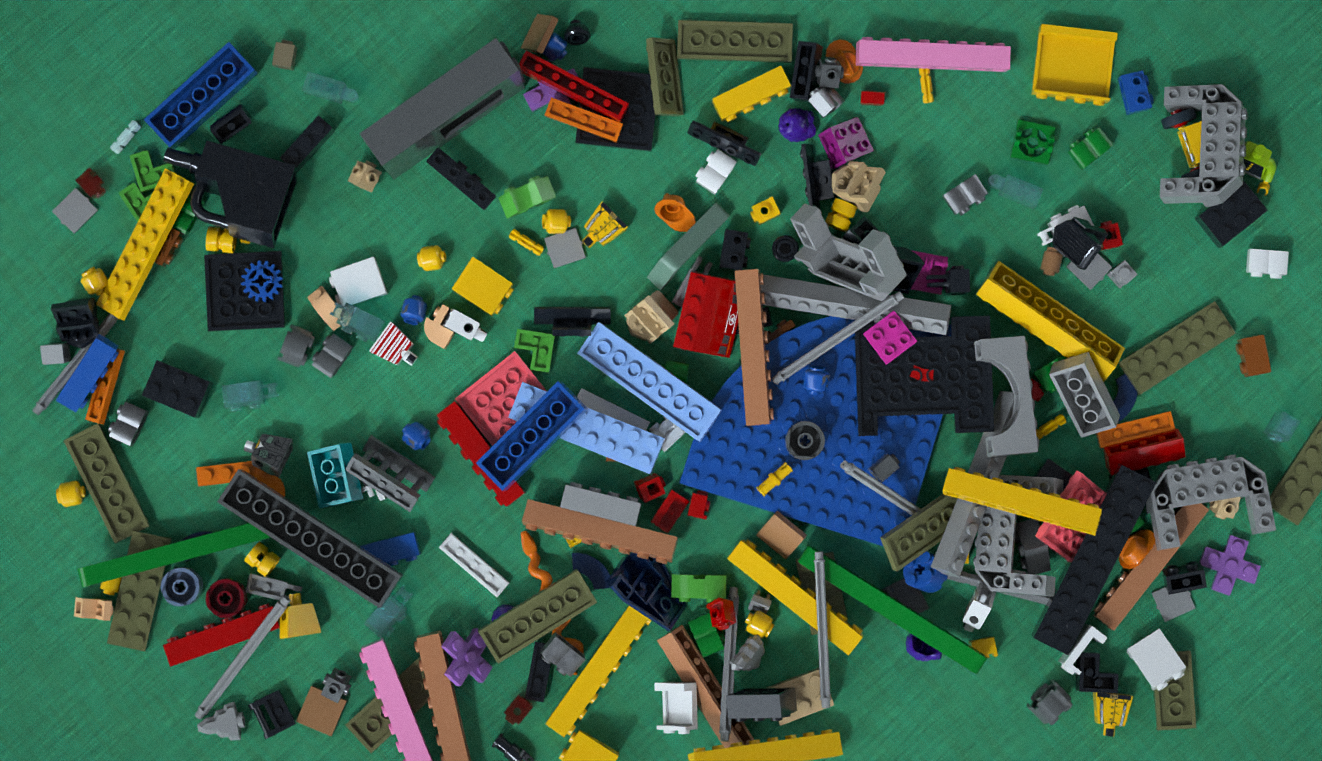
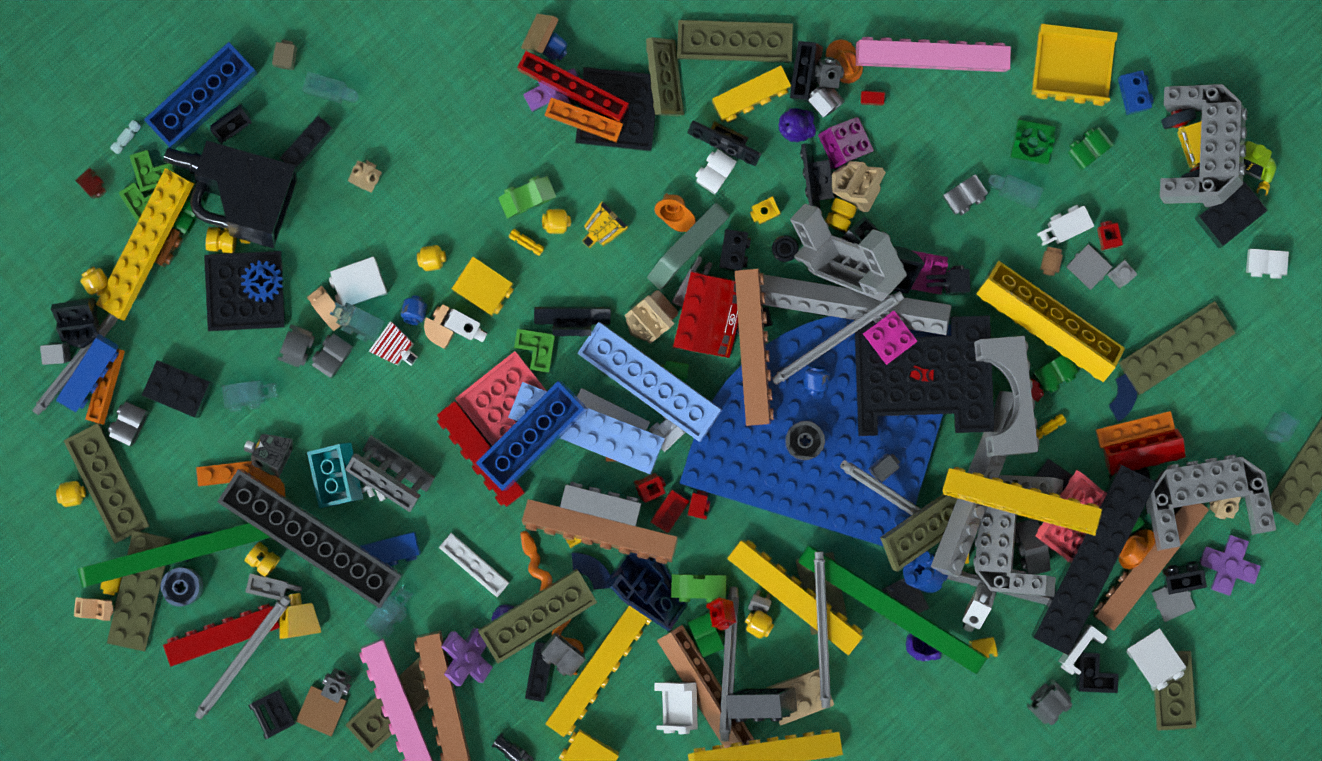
light grey piece [52,188,98,234] -> none
light grey rock [197,702,245,741] -> none
dark red brick [205,578,248,618] -> none
dark grey panel [359,38,525,180] -> none
blue head [402,422,431,450] -> none
black bracket [426,148,496,210] -> none
clear red brick [504,694,534,725] -> none
light grey piece [544,228,586,268] -> none
black brick [564,20,591,45] -> none
light grey rock [730,635,765,671] -> none
yellow pin [756,462,793,497] -> none
medium nougat tile [756,511,807,559] -> none
reddish brown hinge [765,319,795,345] -> none
yellow axle [919,68,934,104] -> none
light grey brick [1049,352,1120,438] -> none
black piece [1052,217,1108,270] -> none
yellow torso [1093,692,1133,737] -> none
dark orange brick [1236,335,1271,377] -> none

